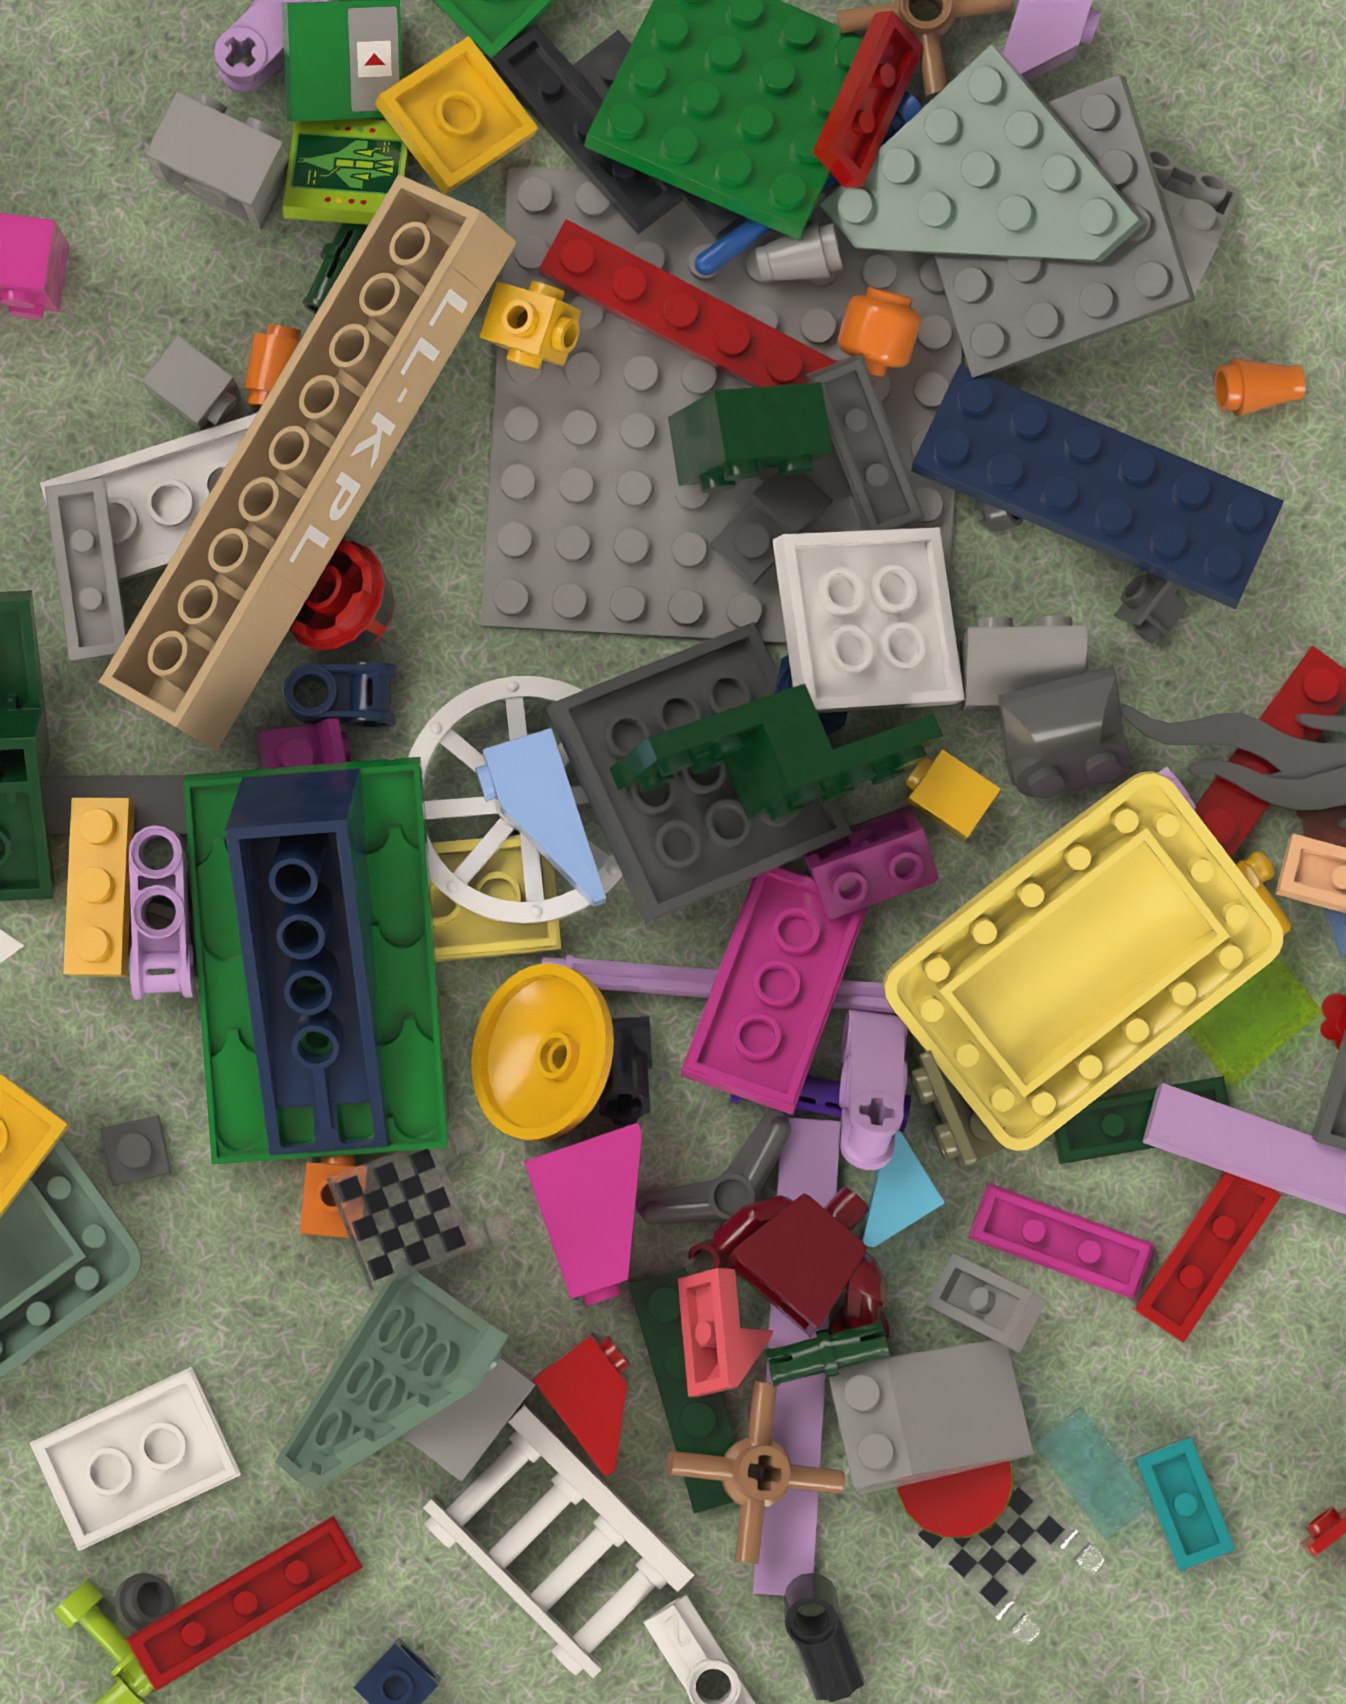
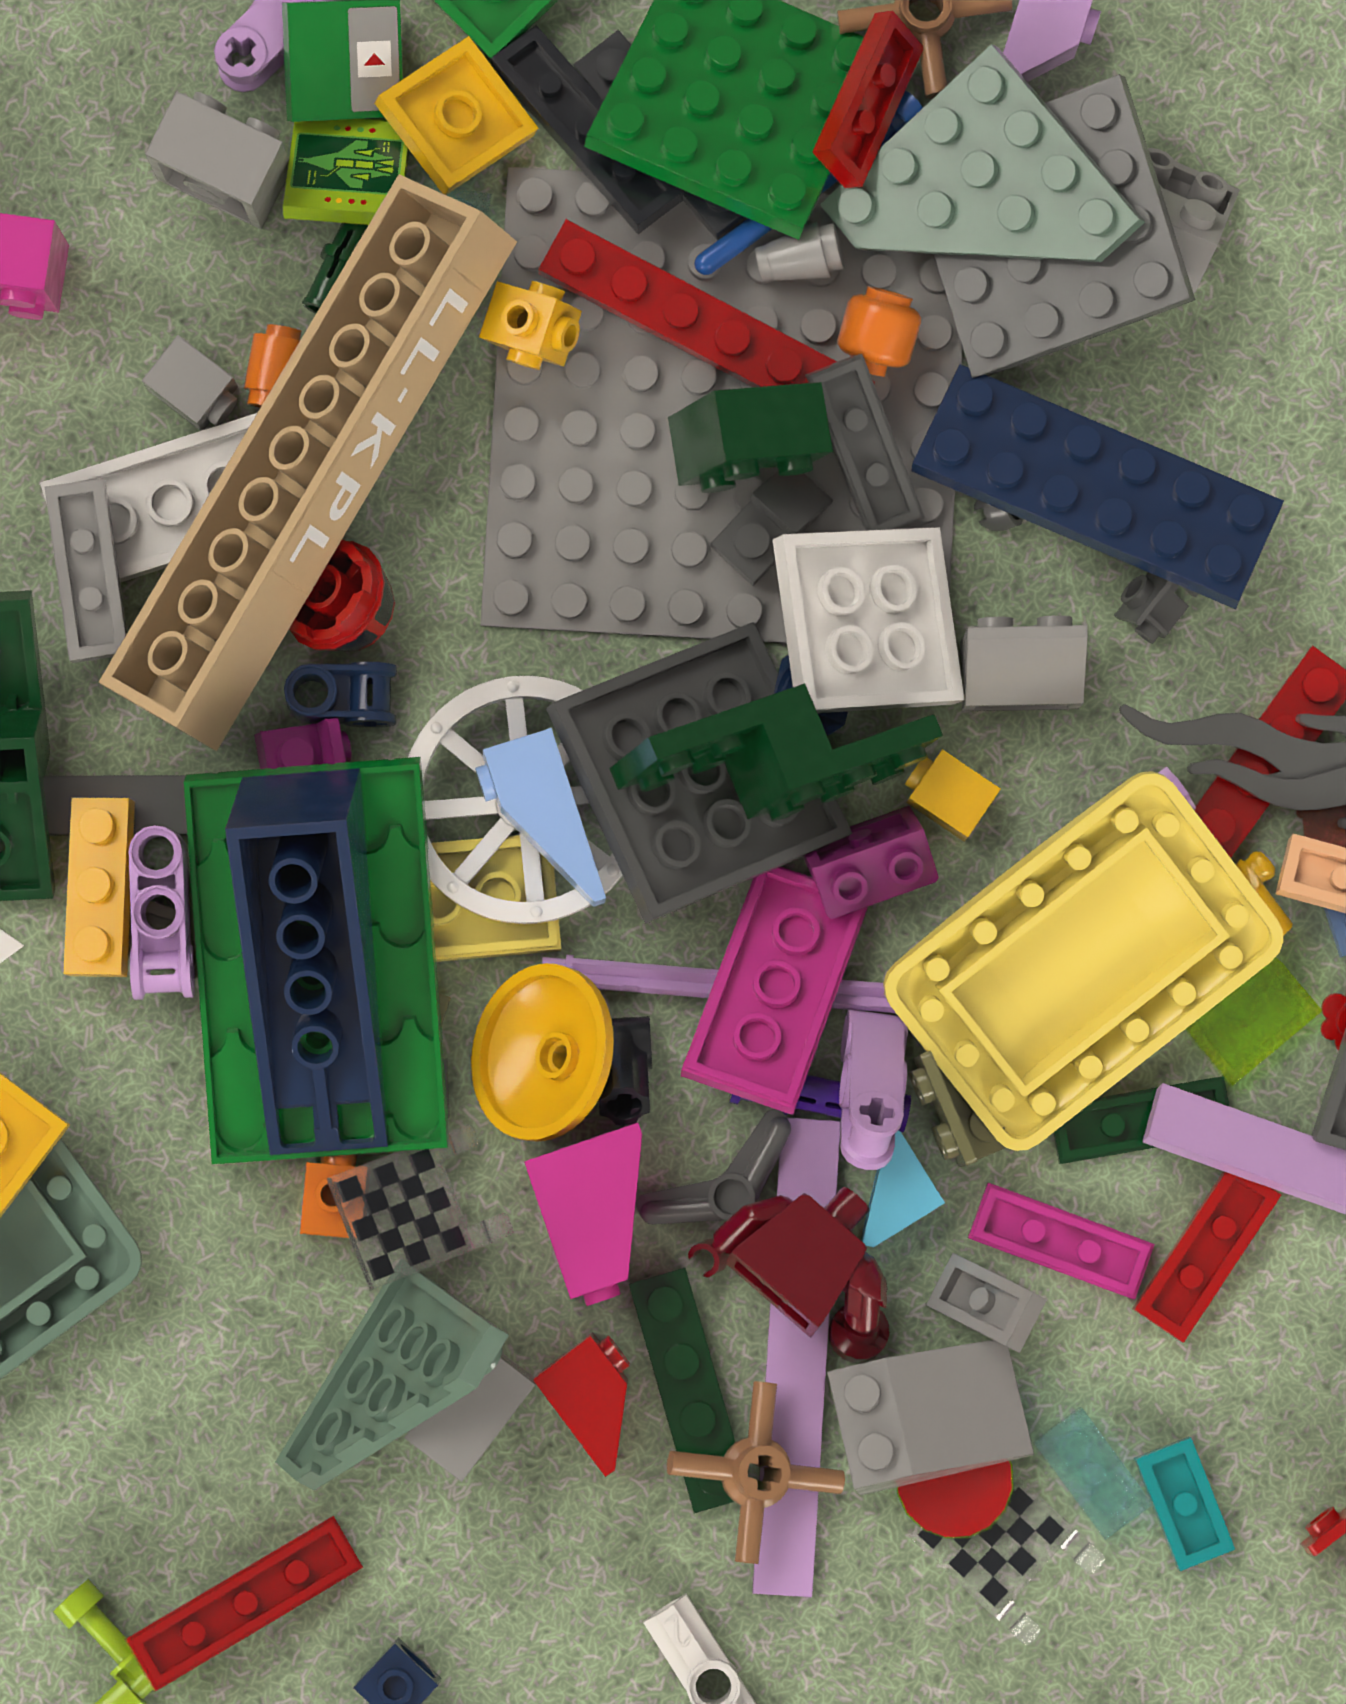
white tile [30,1366,242,1551] -> none
dark grey plate [100,1115,172,1186] -> none
dark grey plate [115,1573,174,1632] -> none
white fence [423,1403,694,1678] -> none
coral slope [677,1268,773,1397] -> none
dark green pin [764,1320,890,1387] -> none
black piece [784,1573,865,1702] -> none
dark grey slope [998,666,1130,798] -> none
orange cone [1214,358,1305,417] -> none

